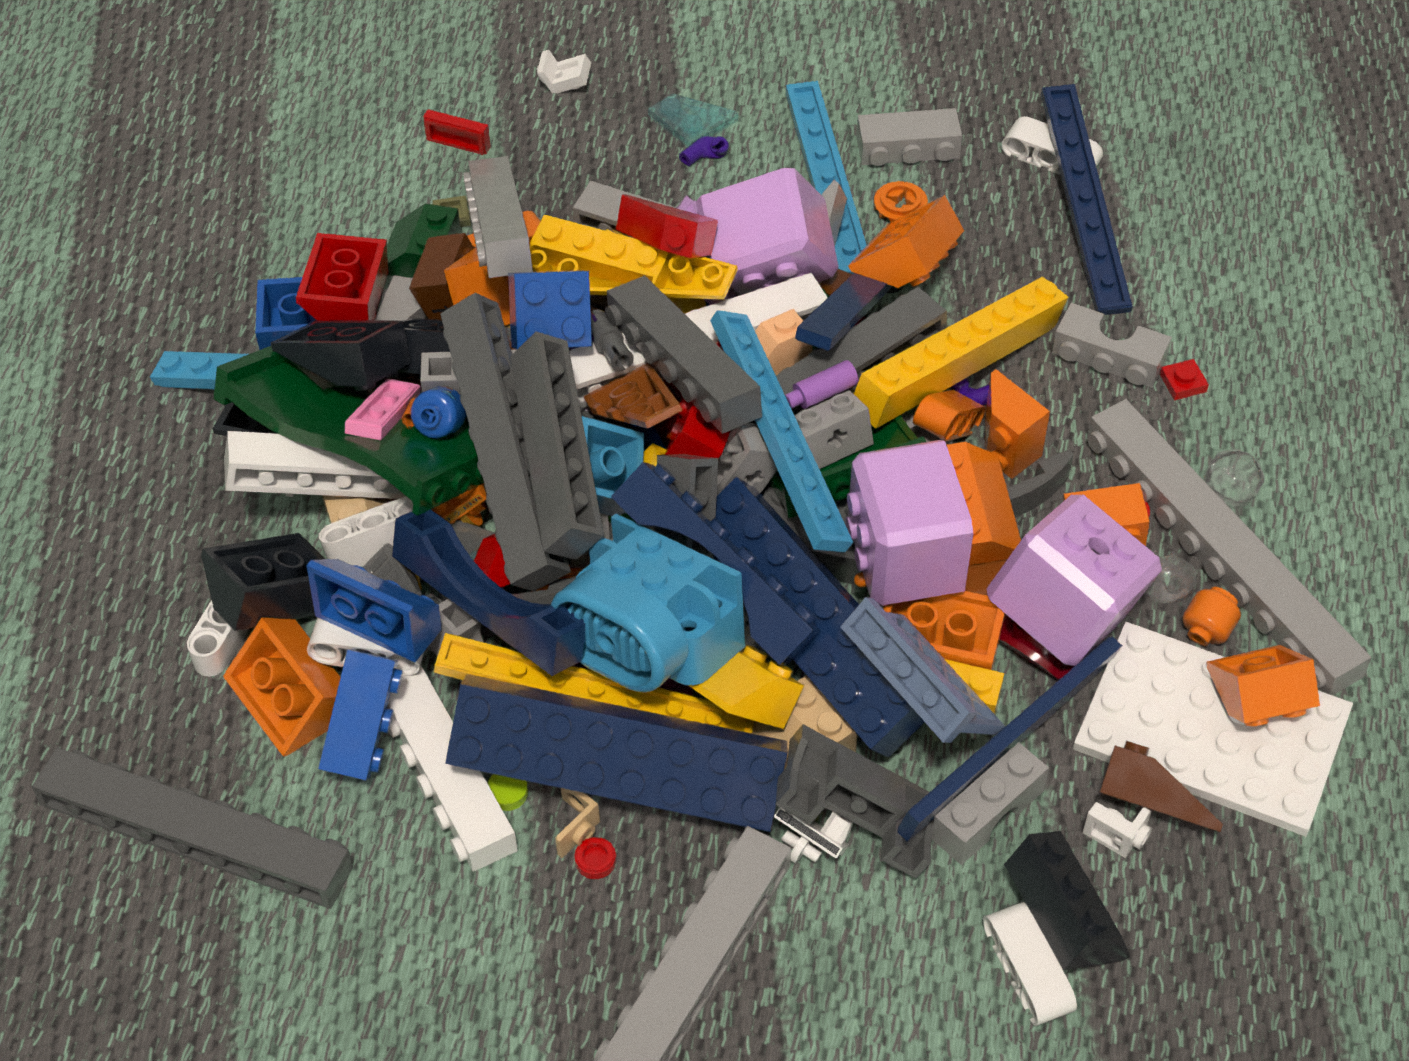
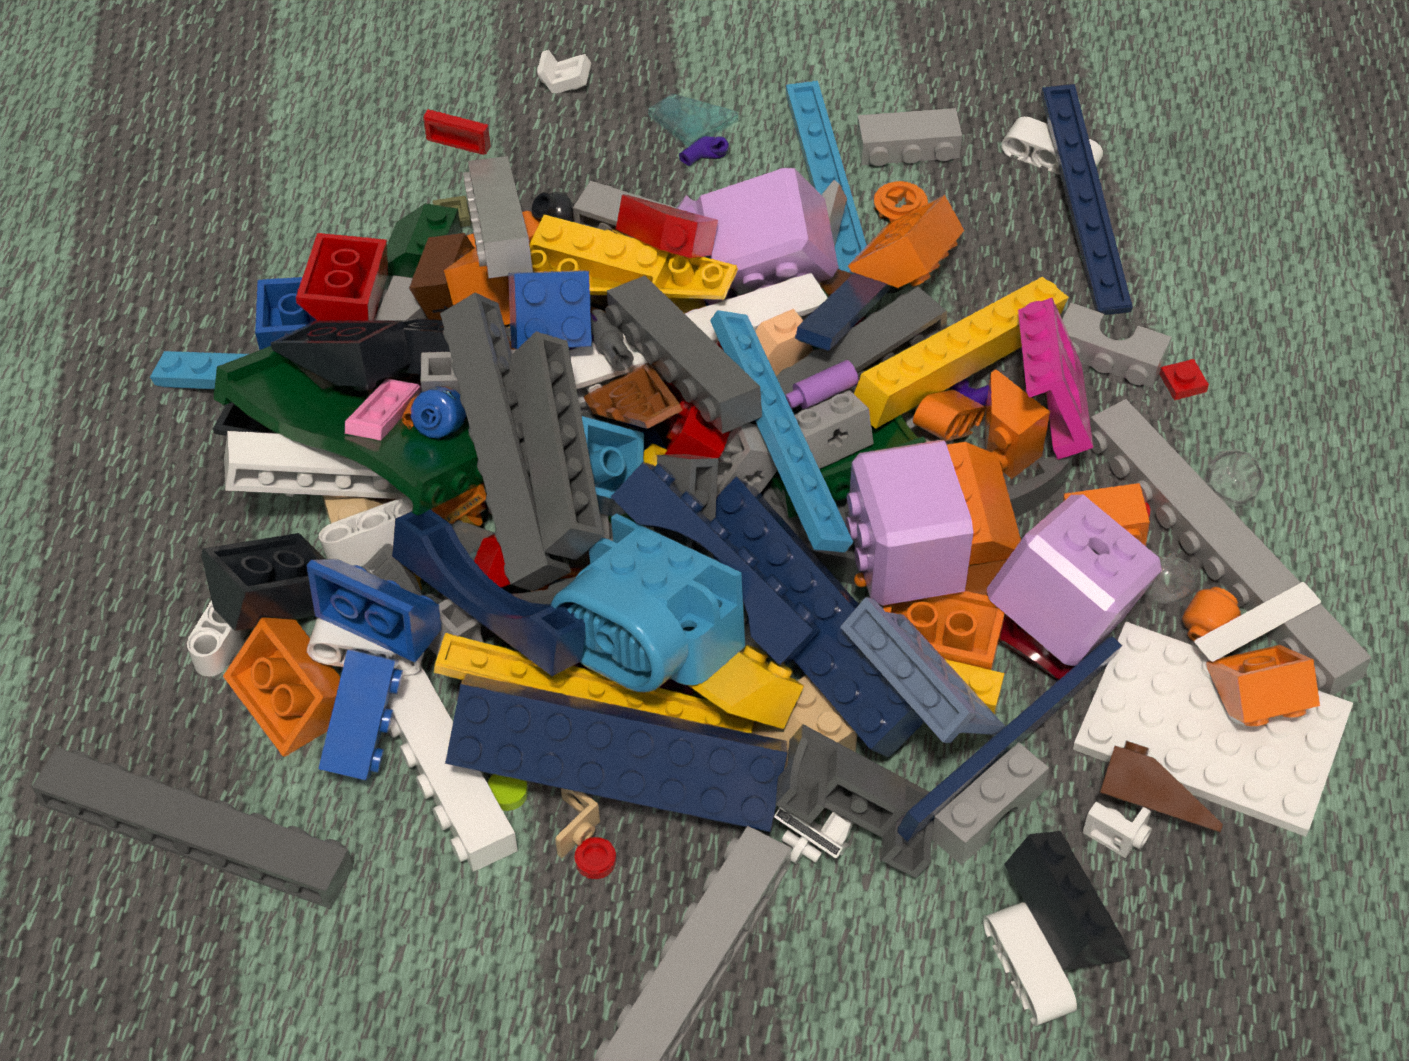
none -> black animal [531,192,575,222]
none -> dark pink window [1018,298,1094,460]
none -> white sticker [1195,582,1321,662]

